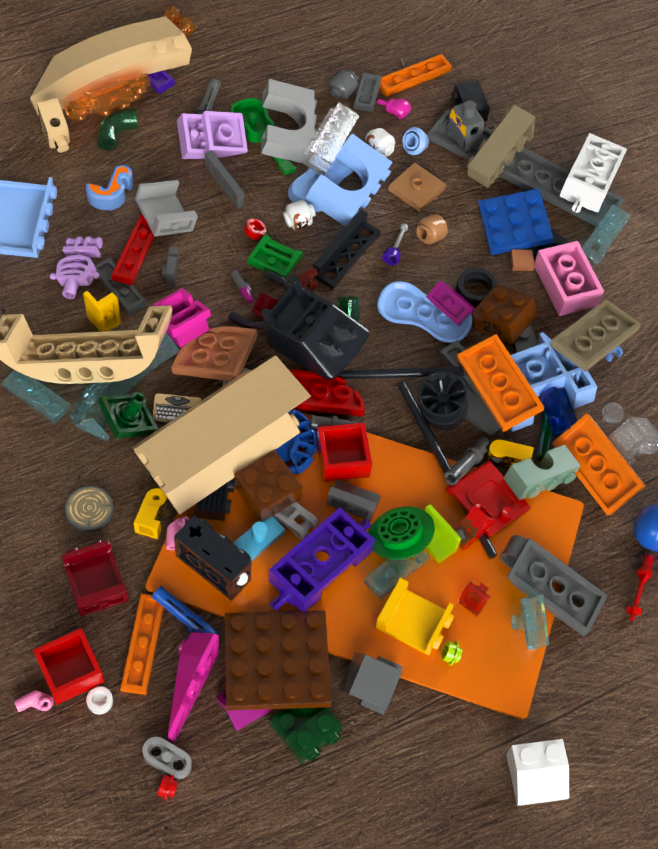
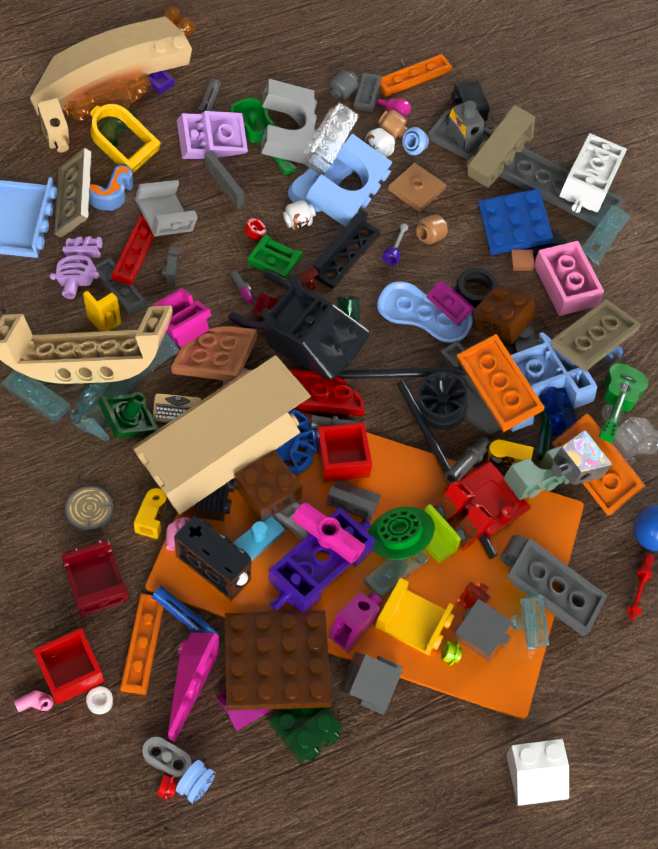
none -> dark tan plate [54,148,92,238]
none -> yellow window [90,104,161,175]
none -> light blue wheel [176,760,216,804]
none -> dark pink piece [292,502,365,564]
none -> magenta torso [329,593,382,653]
none -> medium nougat head [377,110,408,139]
none -> red leg [433,481,476,524]
none -> dark grey plate [455,599,513,661]
none -> dark grey torso [552,430,613,485]
none -> green piece [599,363,648,443]

